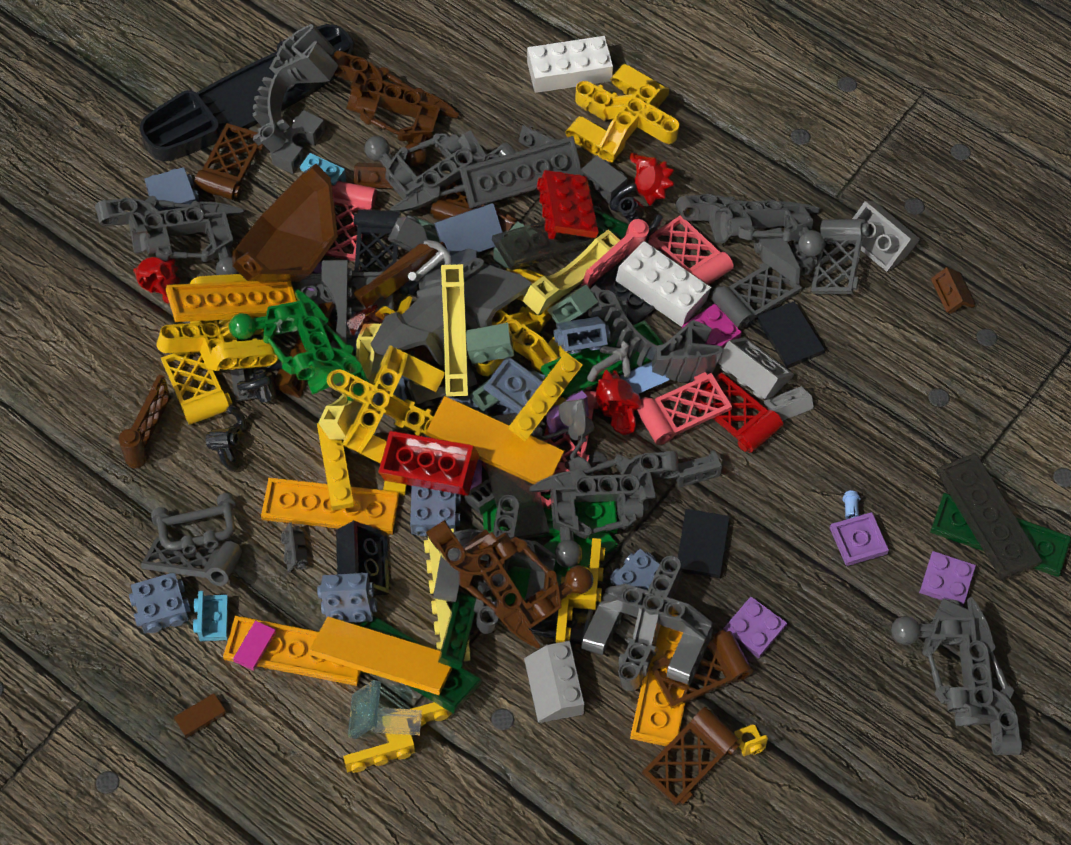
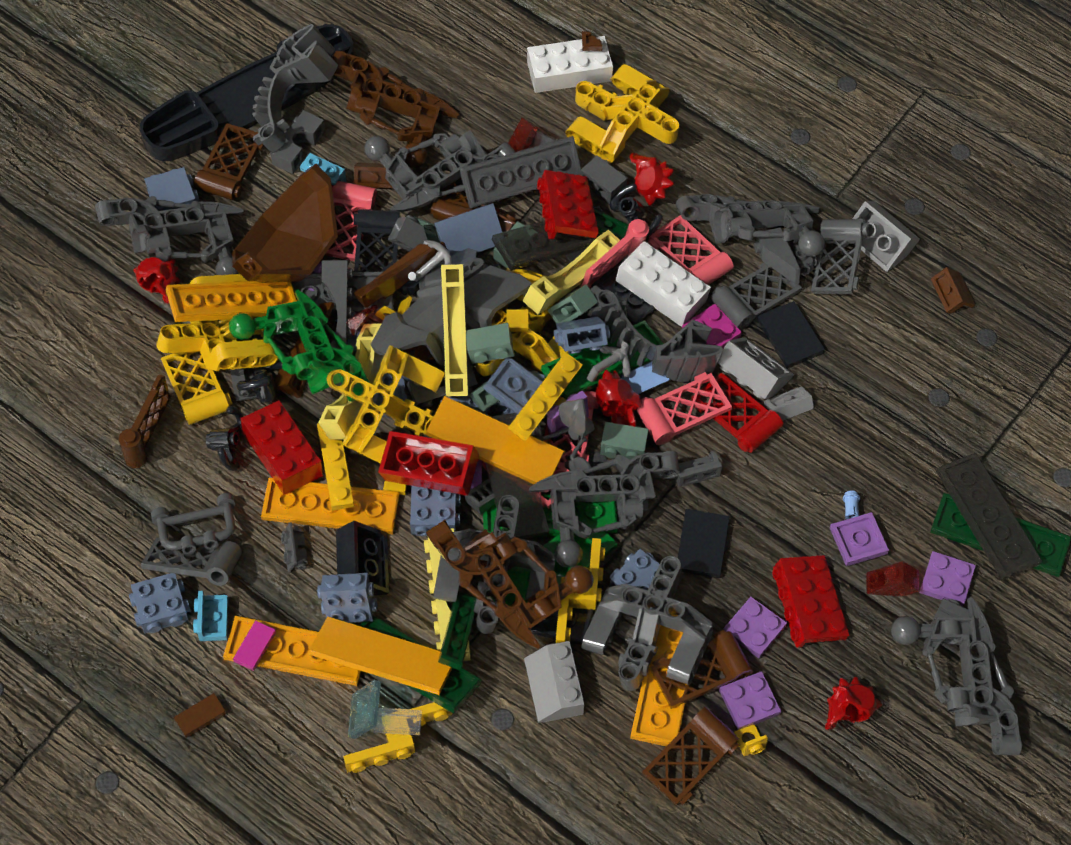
none -> red brick [241,400,323,495]
none -> yellow tile [507,309,528,332]
none -> clear red slope [508,117,539,152]
none -> reddish brown tile [582,31,602,51]
none -> sand green brick [600,422,648,460]
none -> medium lavender plate [719,671,781,730]
none -> red bracket [772,555,849,648]
none -> red head [825,677,882,730]
none -> clear red slope [866,561,919,597]

